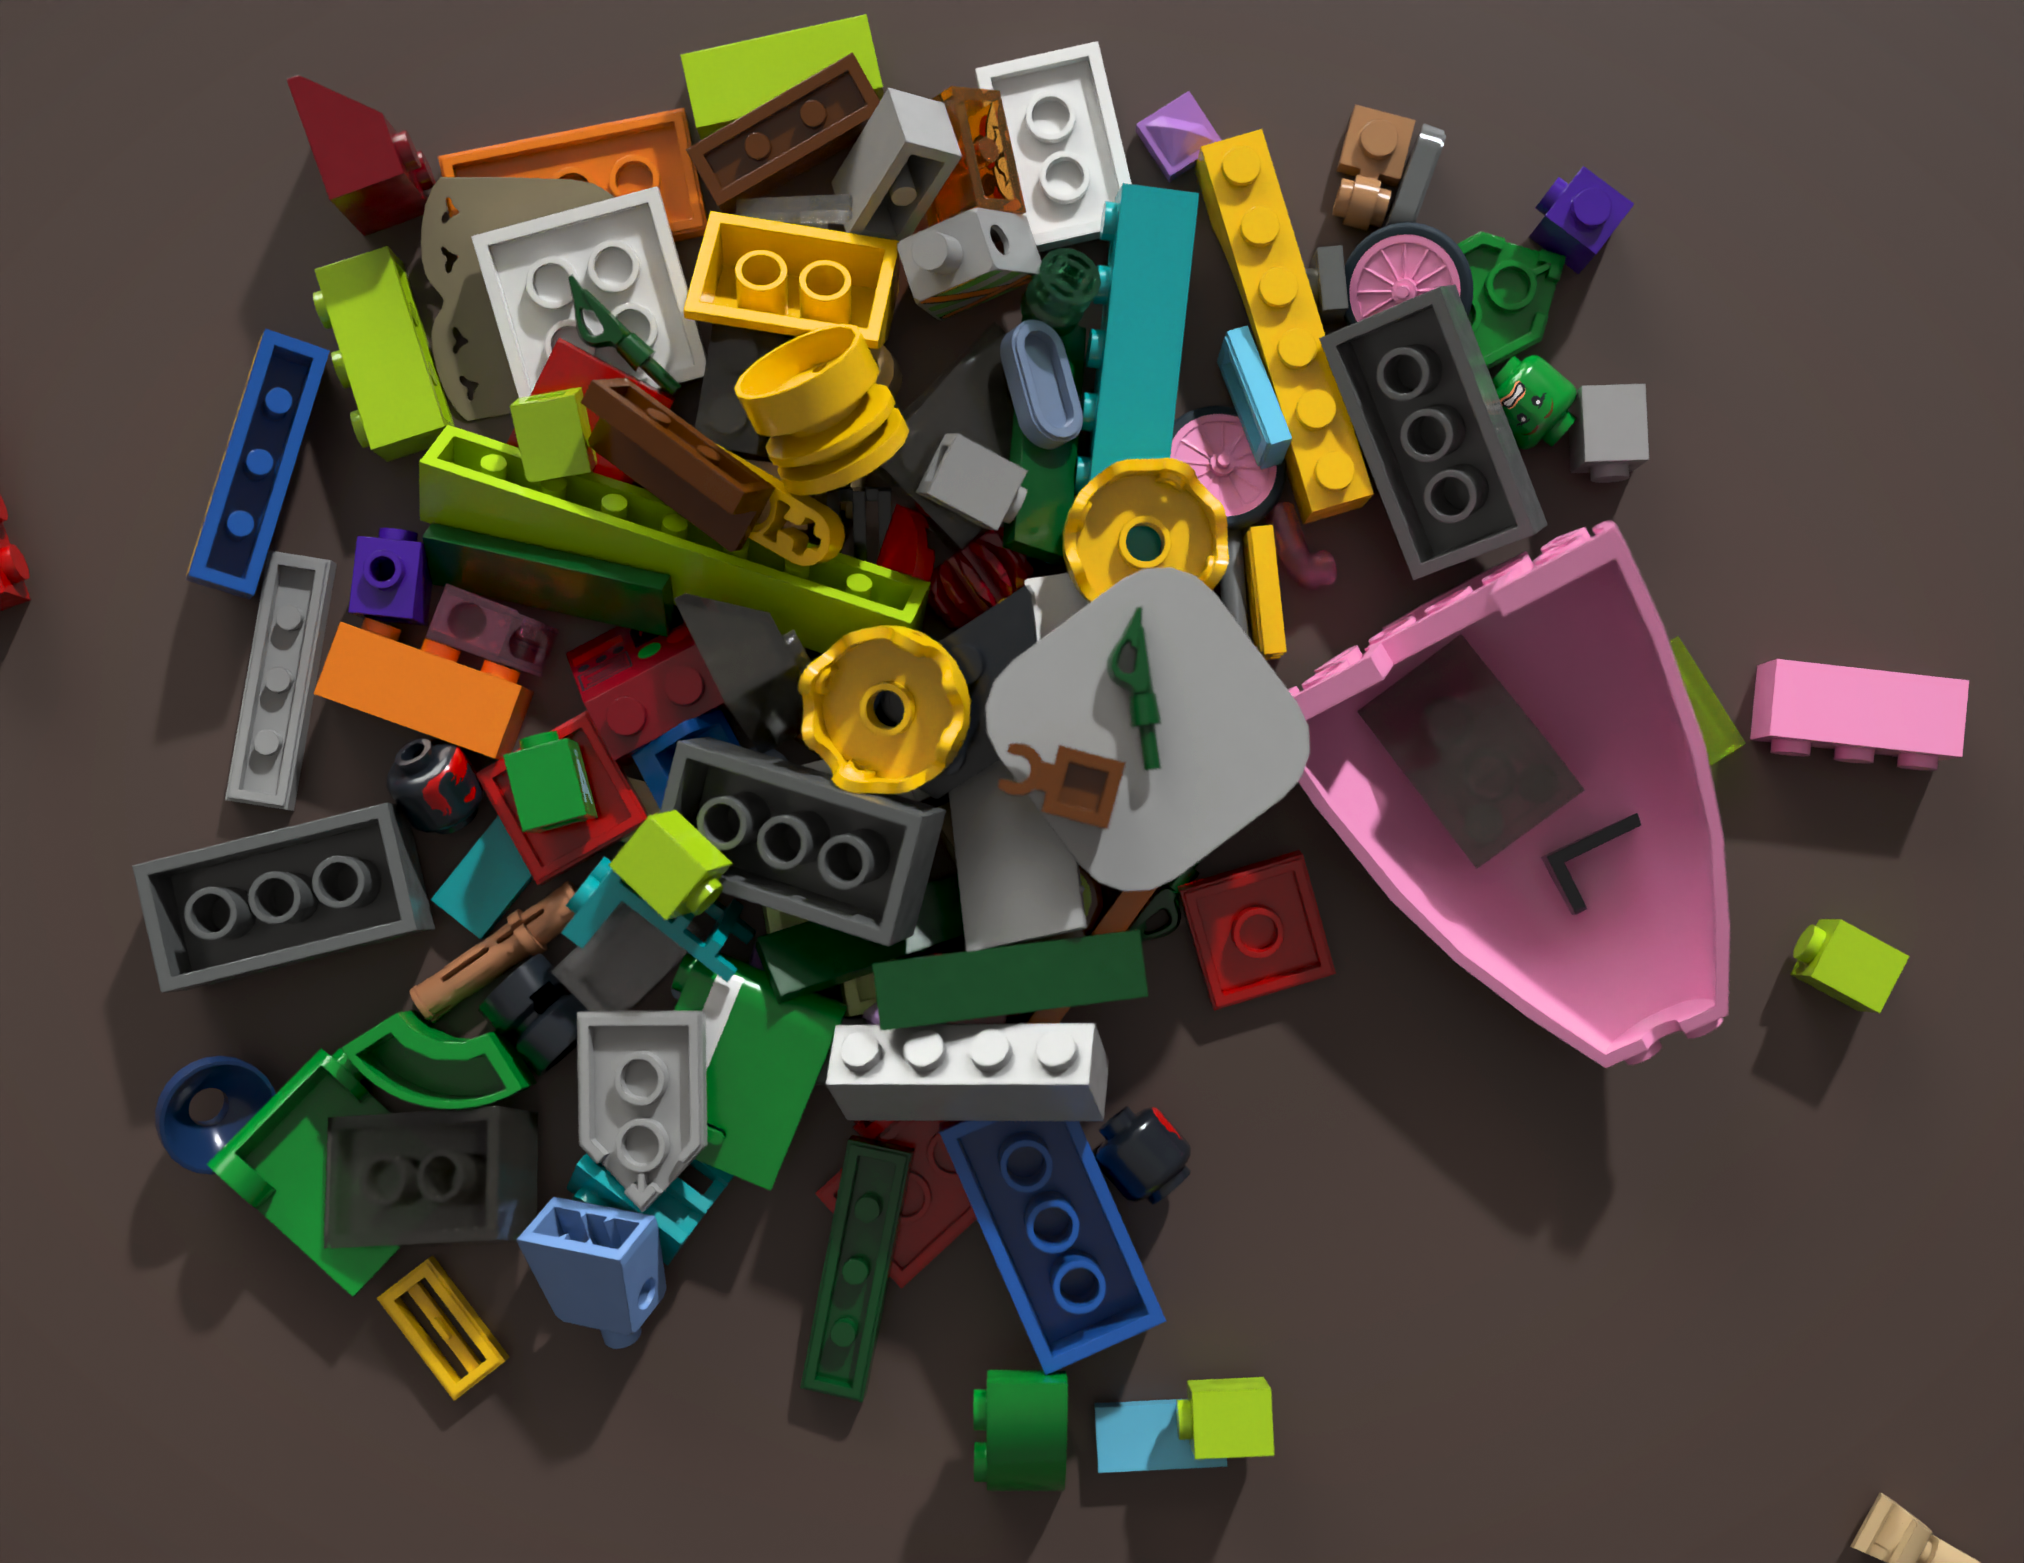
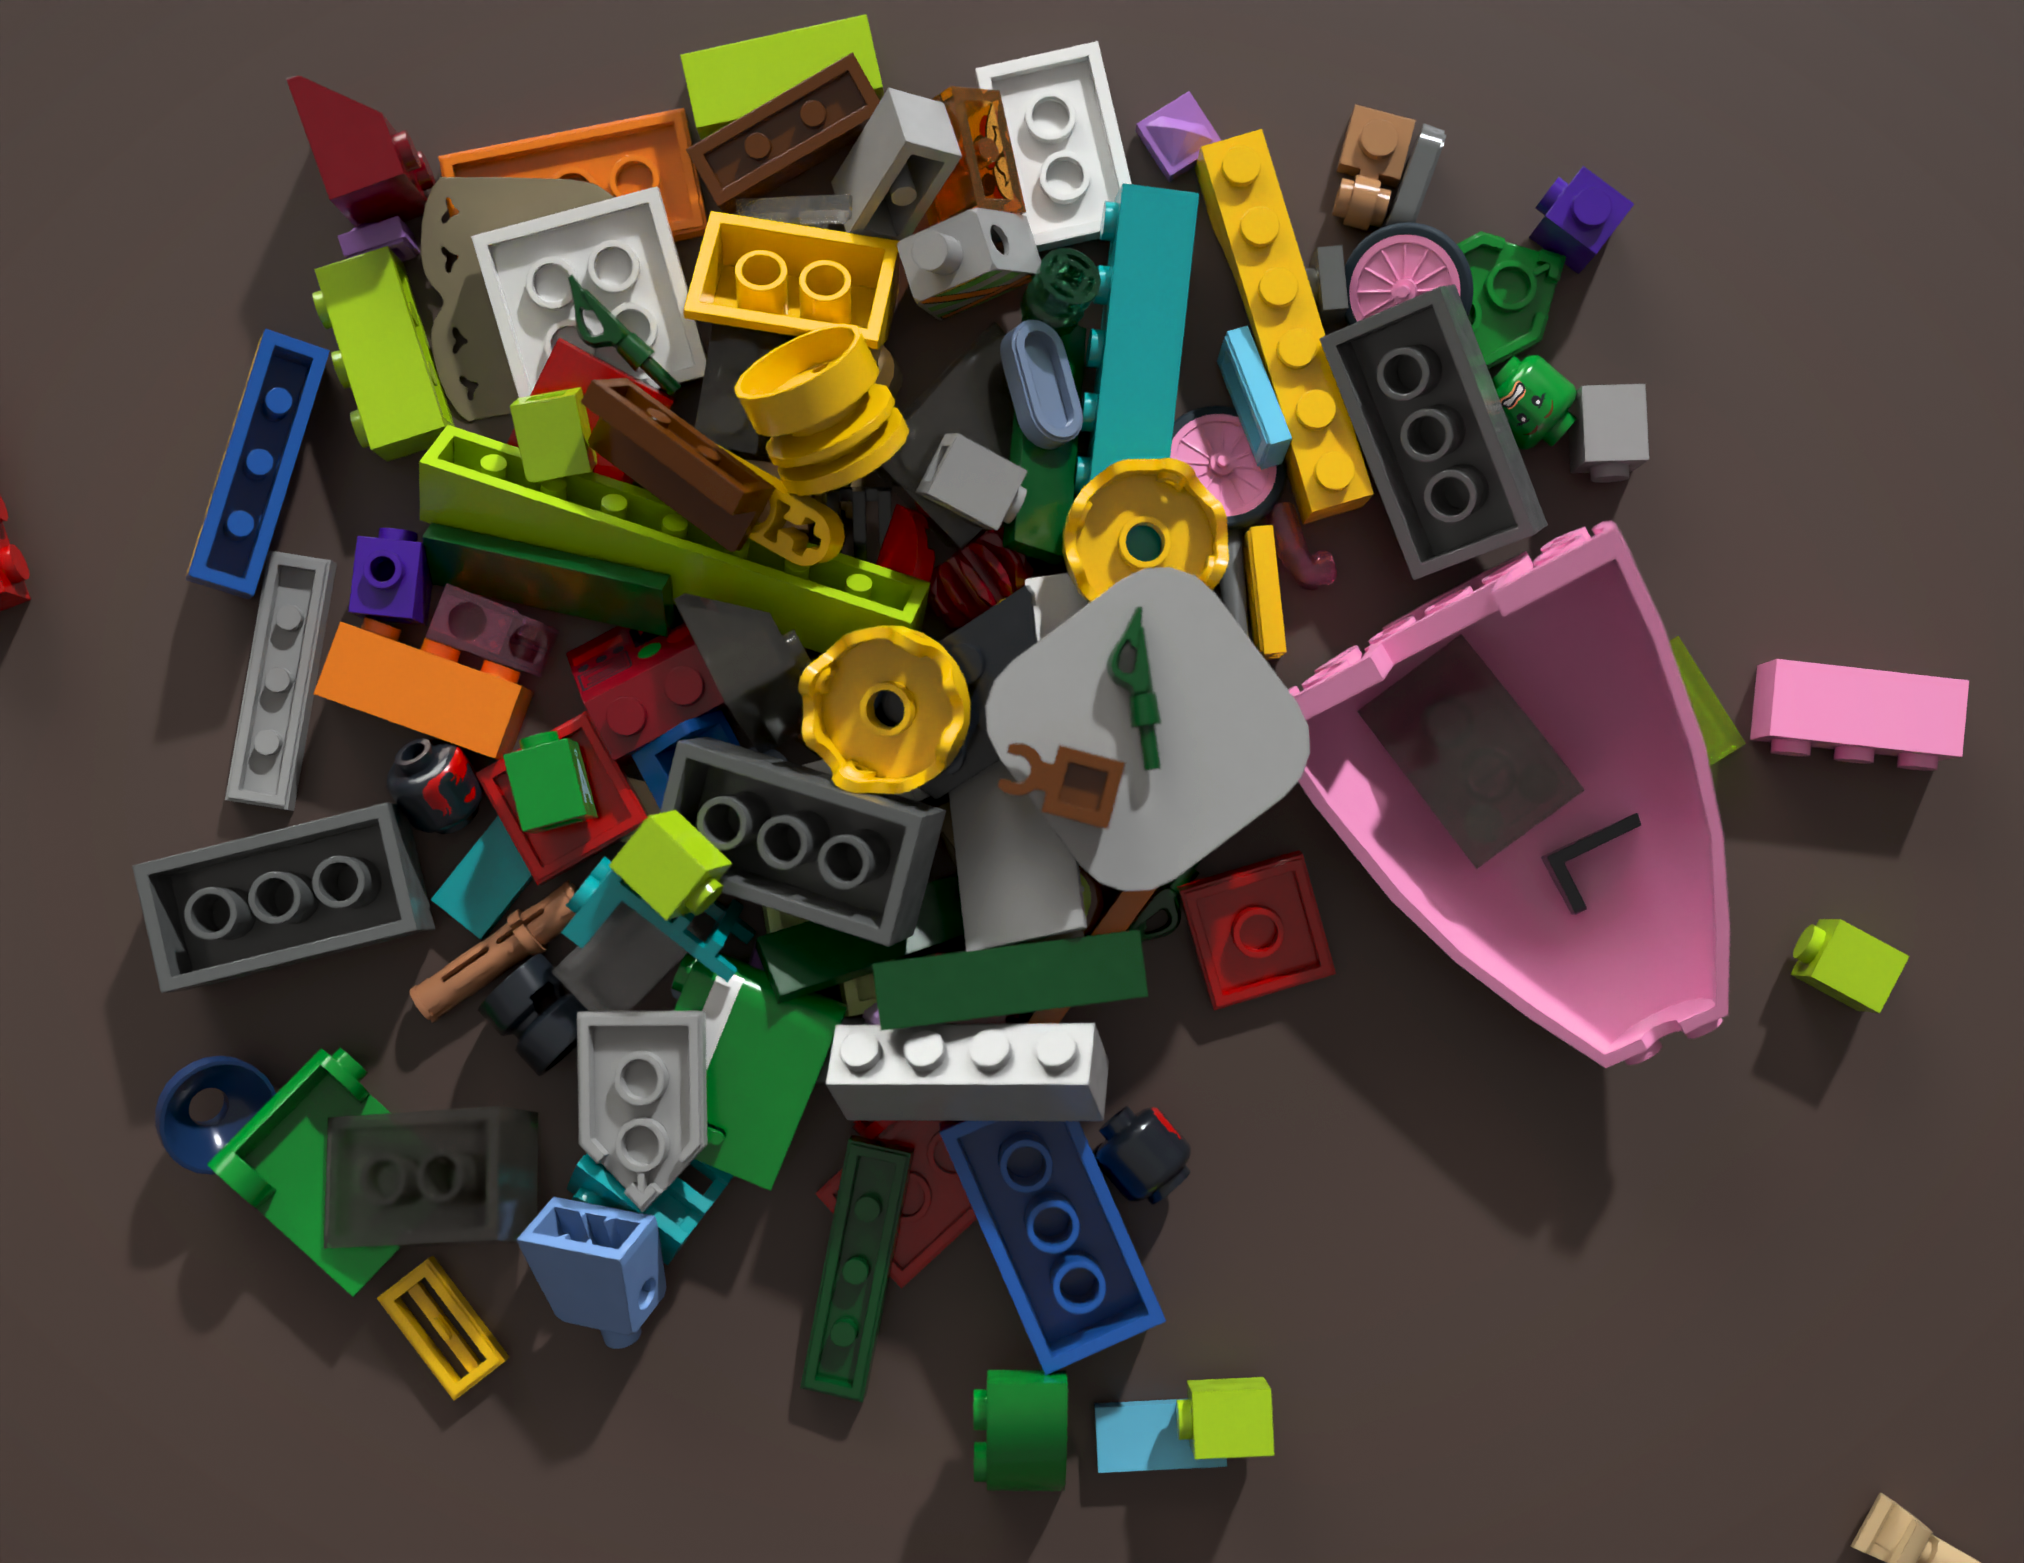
green brick [341,1010,537,1109] -> none
none -> medium lavender tile [338,216,420,262]

